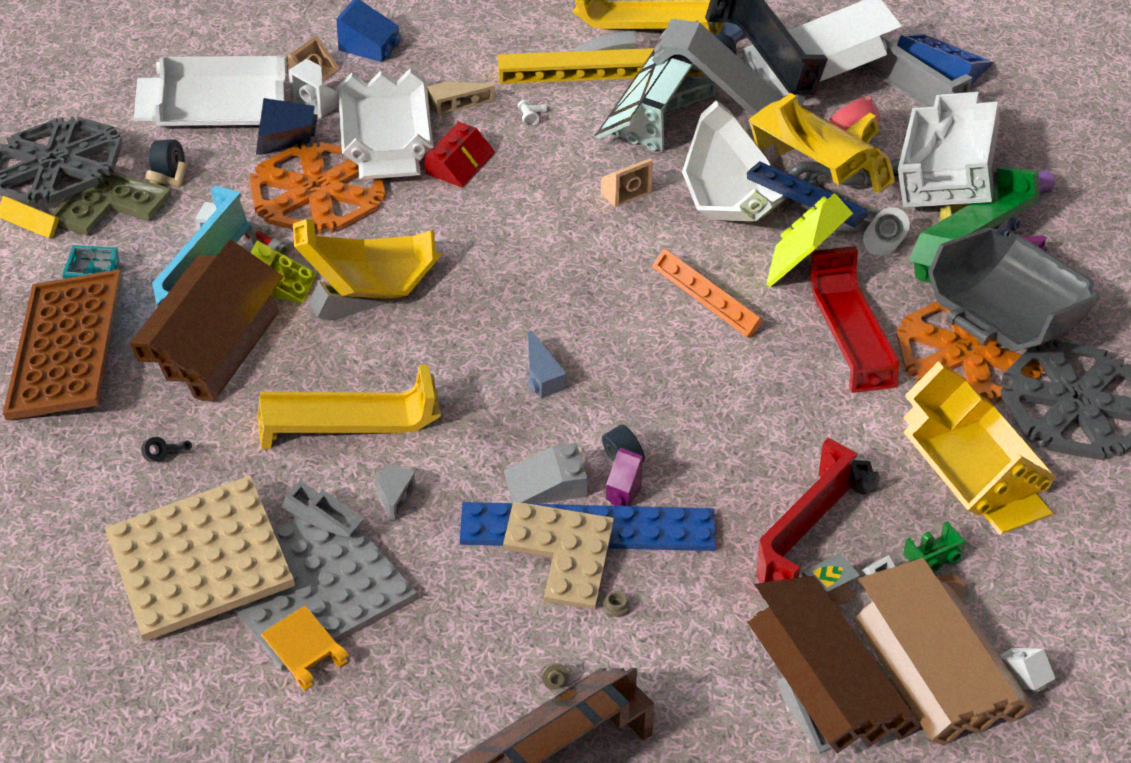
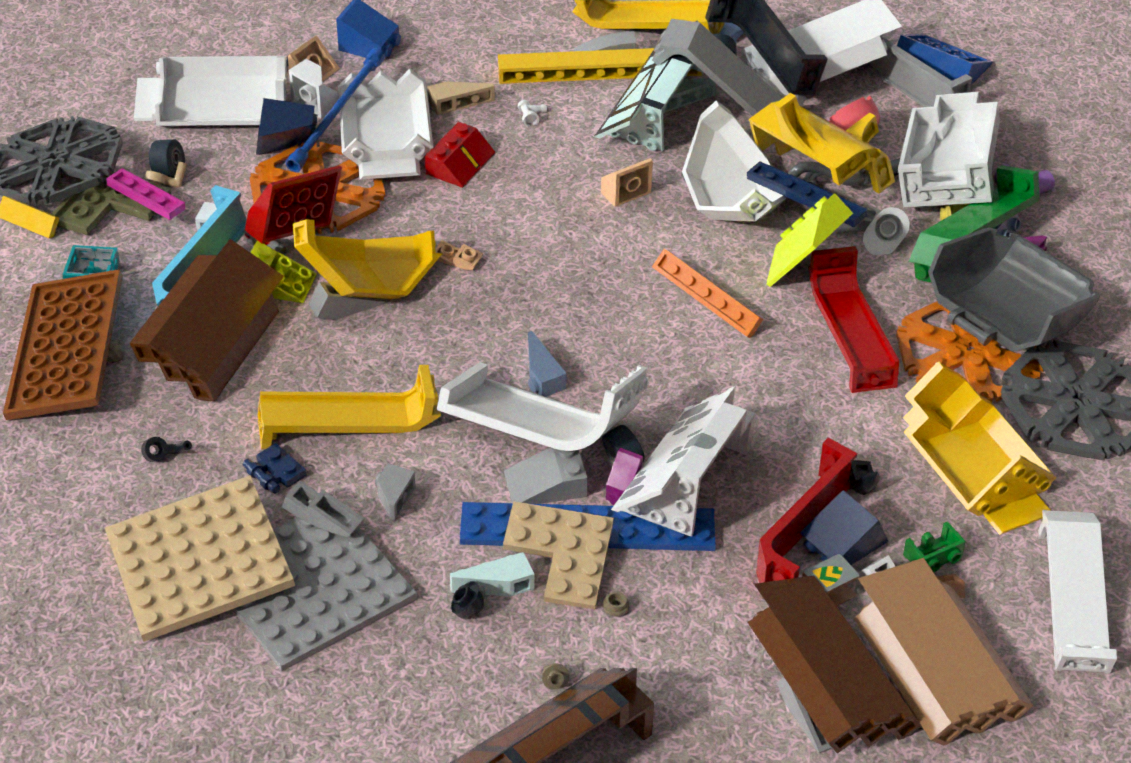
light orange flag [261,605,349,691] -> none
white slope [999,648,1055,692] -> none
none -> dark pink plate [106,168,186,220]
none -> dark tan plate [107,339,124,363]
none -> dark blue plate [242,443,307,494]
none -> red slope [245,165,342,244]
none -> blue hose [285,48,385,172]
none -> light nougat slope [436,240,483,270]
none -> white panel [437,362,649,451]
none -> light aqua slope [450,552,535,597]
none -> black plate [451,581,485,619]
none -> white panel [611,386,755,537]
none -> dark blue slope [800,491,889,565]
none -> white panel [1038,510,1117,674]

